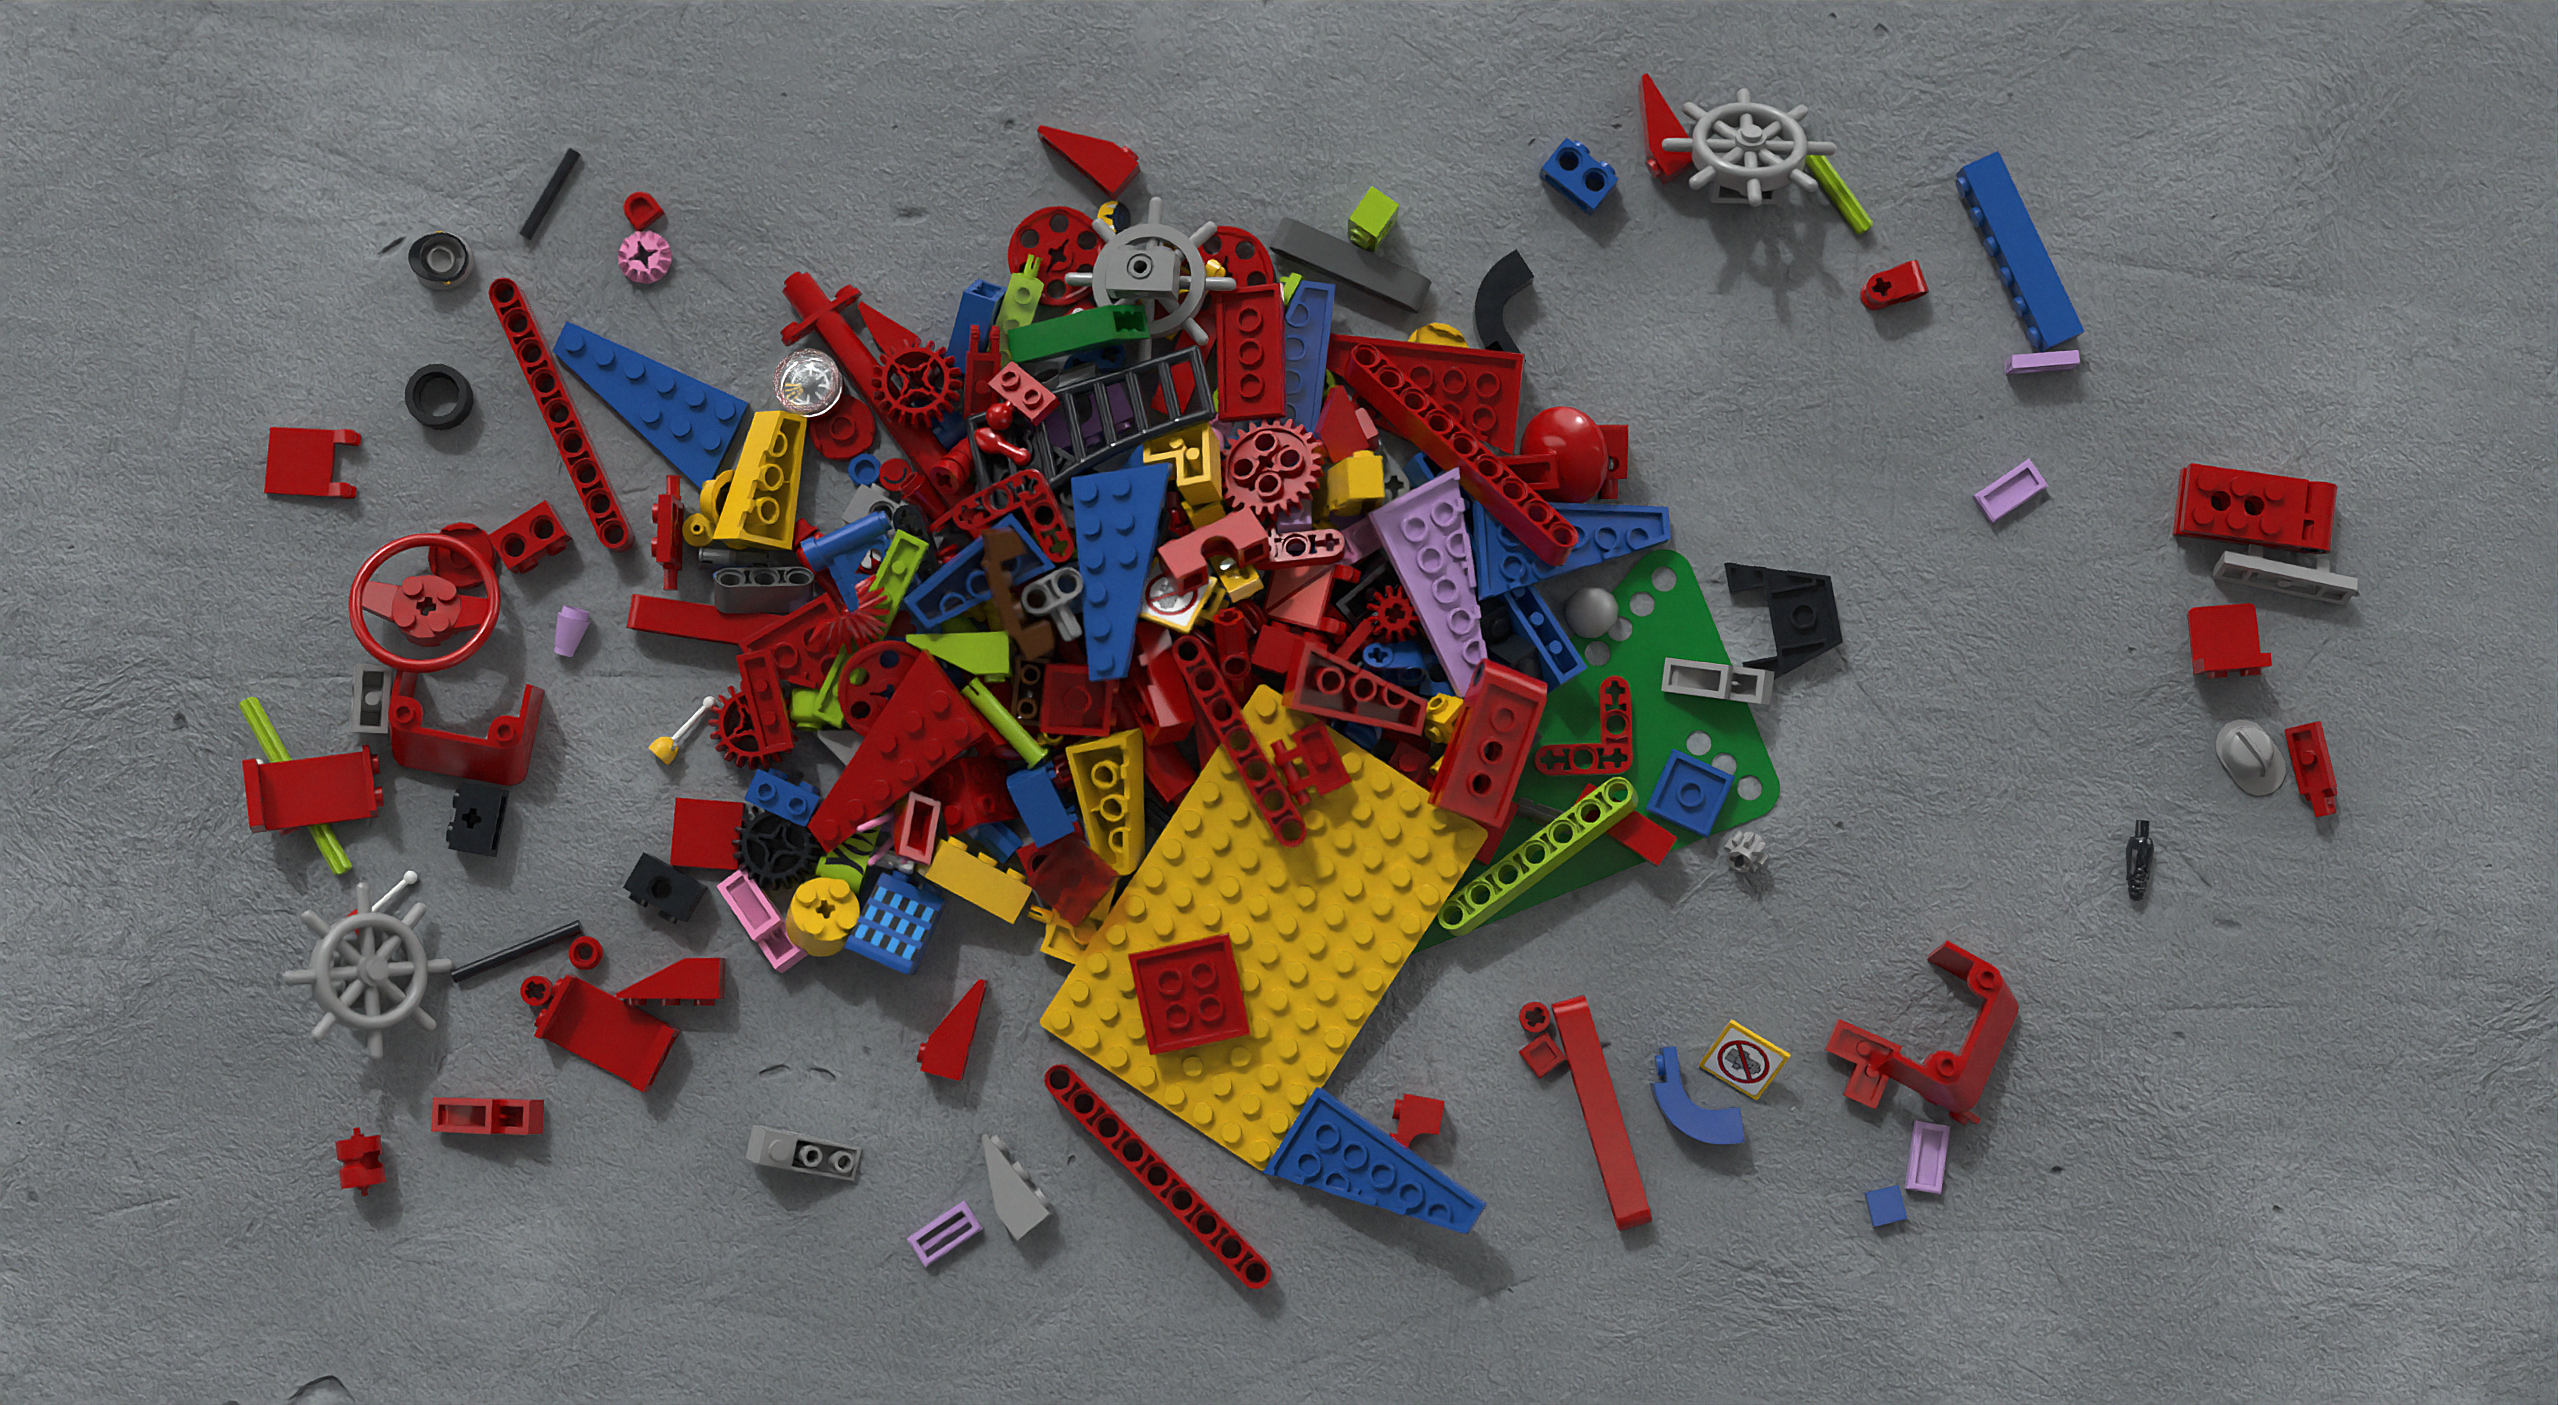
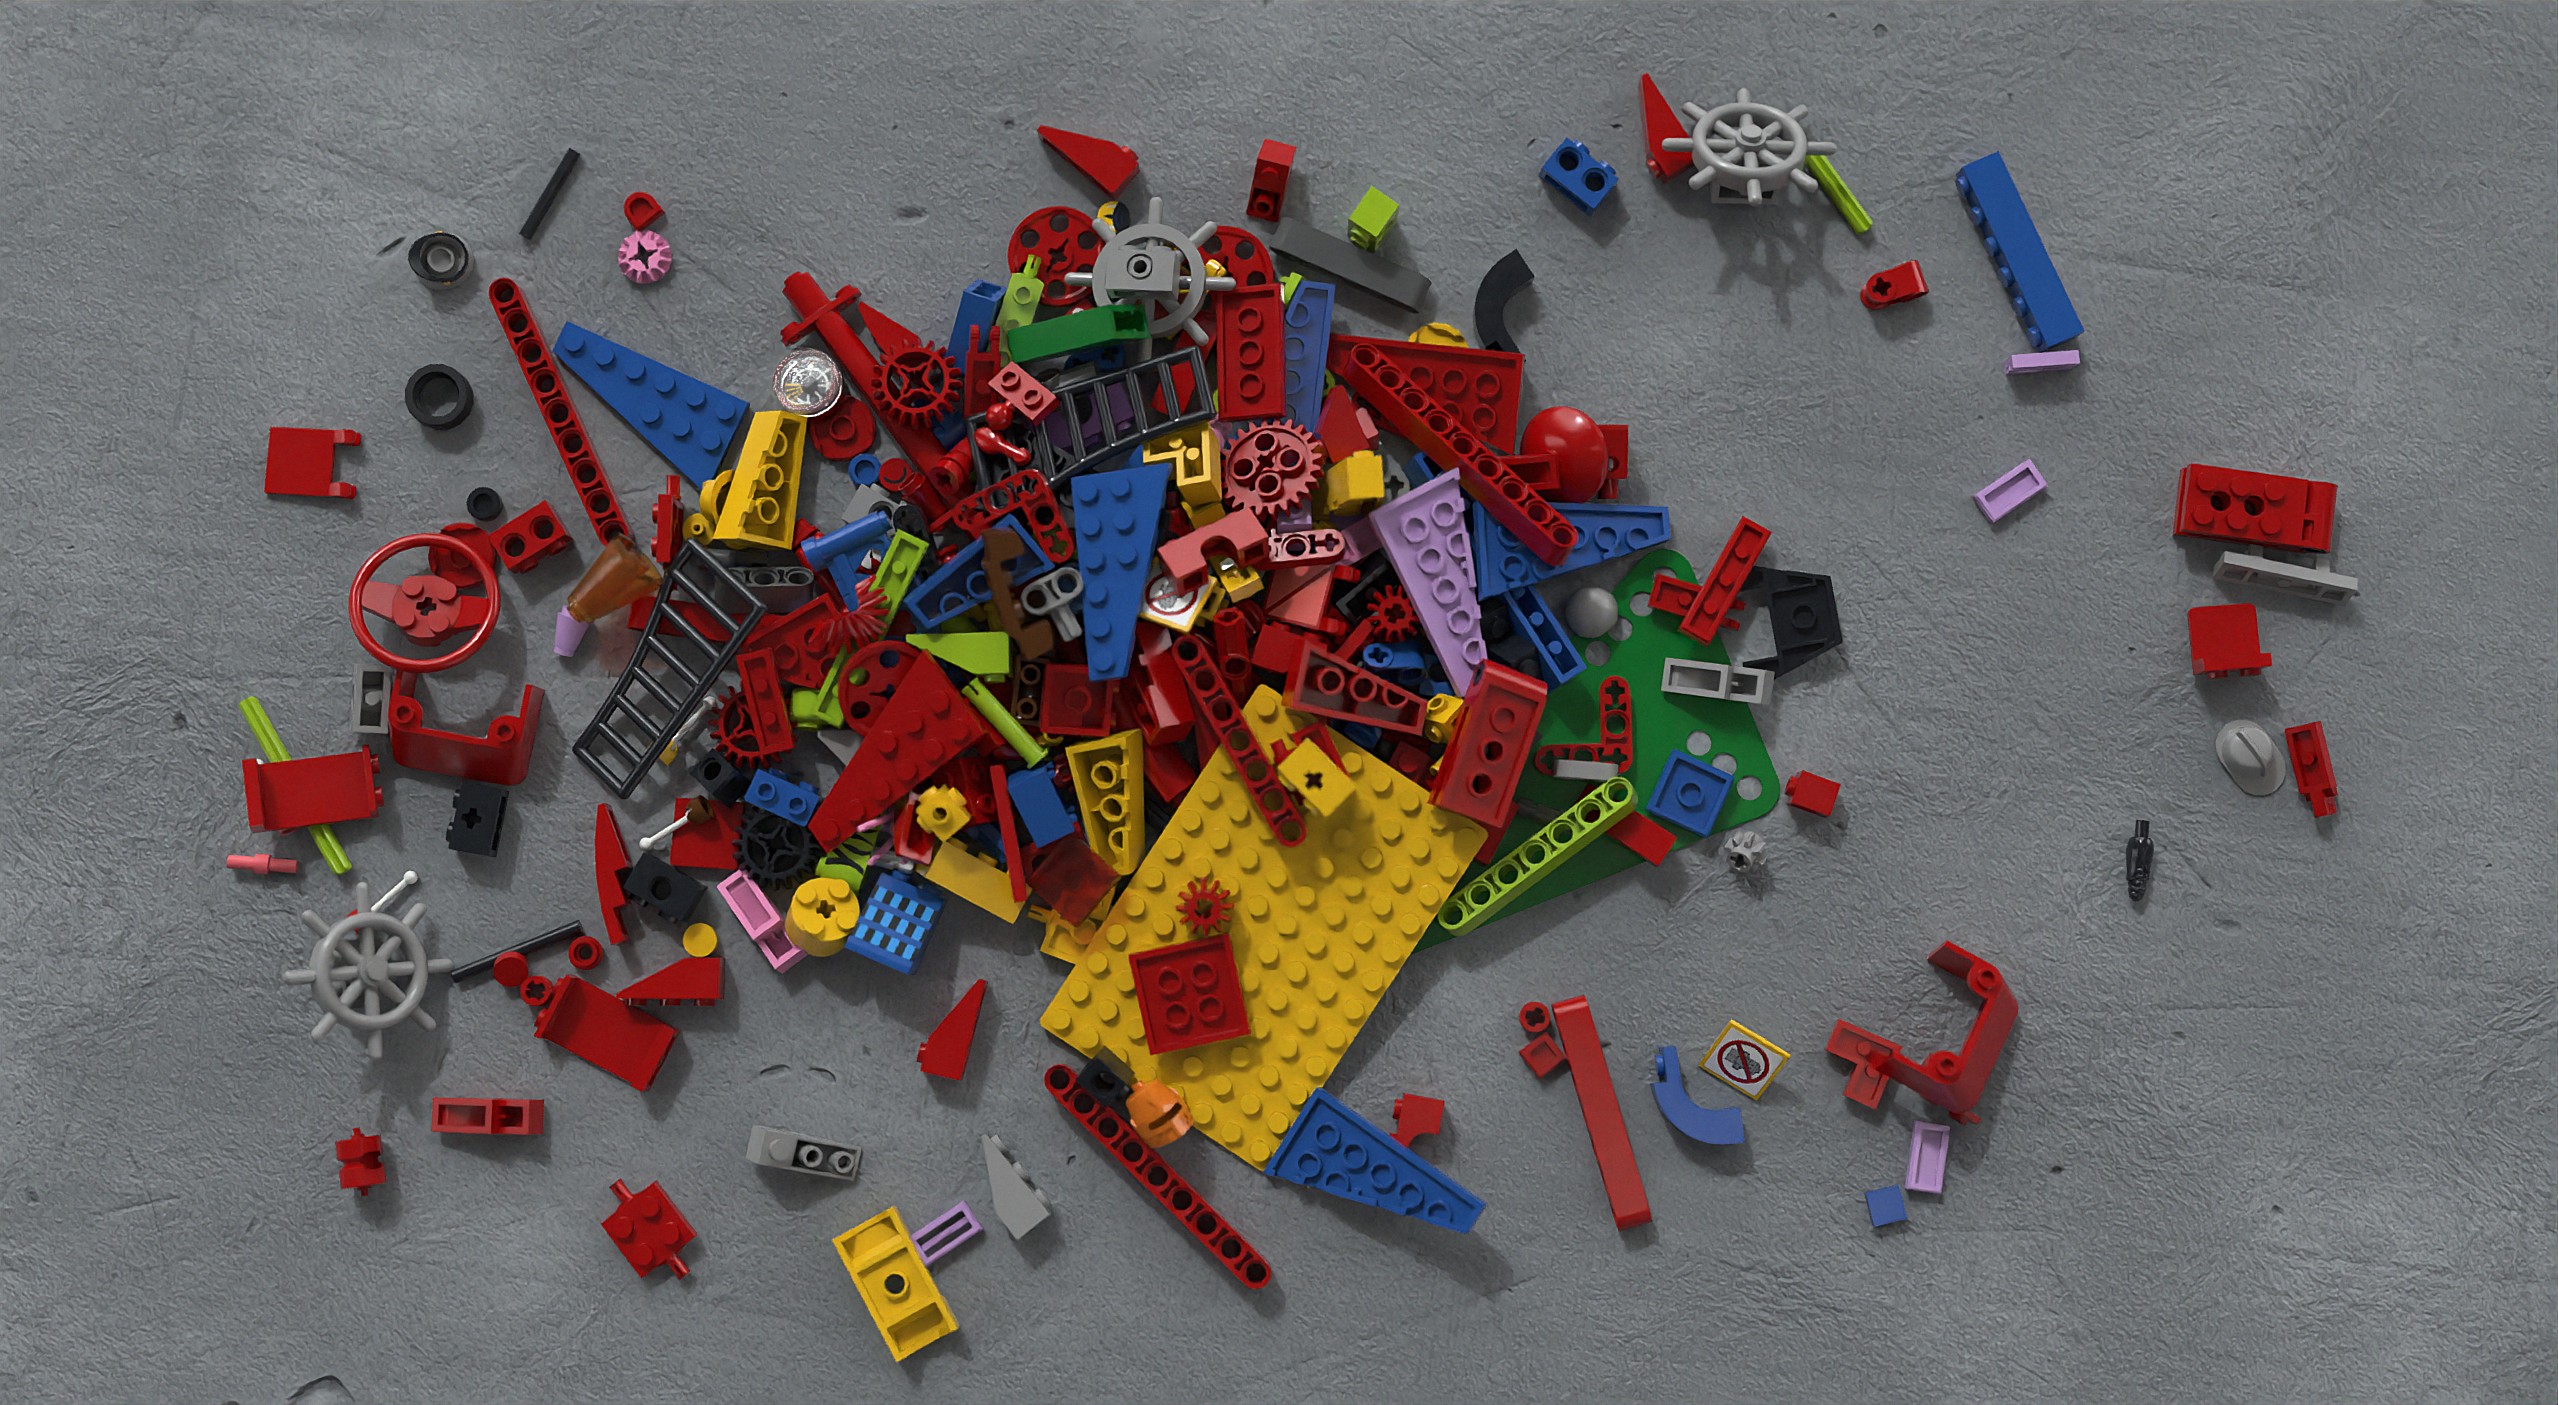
none -> coral bar [227,854,299,875]
none -> black tile [467,487,503,522]
none -> red tile [494,951,529,987]
none -> clear orange cone [567,533,662,624]
none -> black bar [572,537,768,799]
none -> red slope [595,803,634,946]
none -> red plate [601,1178,698,1280]
none -> hinge [639,795,715,851]
none -> yellow tile [683,923,719,957]
none -> black brick [690,748,751,808]
none -> yellow piece [832,1205,960,1362]
none -> yellow brick [916,784,971,842]
none -> red tile [990,765,1028,903]
none -> black brick [1075,1045,1135,1107]
none -> orange helmet [1125,1079,1194,1149]
none -> red gear [1176,877,1235,937]
none -> red slope [1246,139,1297,223]
none -> yellow brick [1277,738,1357,818]
none -> light grey beam [1553,760,1619,782]
none -> red hinge [1647,573,1746,631]
none -> red tile [1677,516,1772,647]
none -> red brick [1784,770,1841,818]

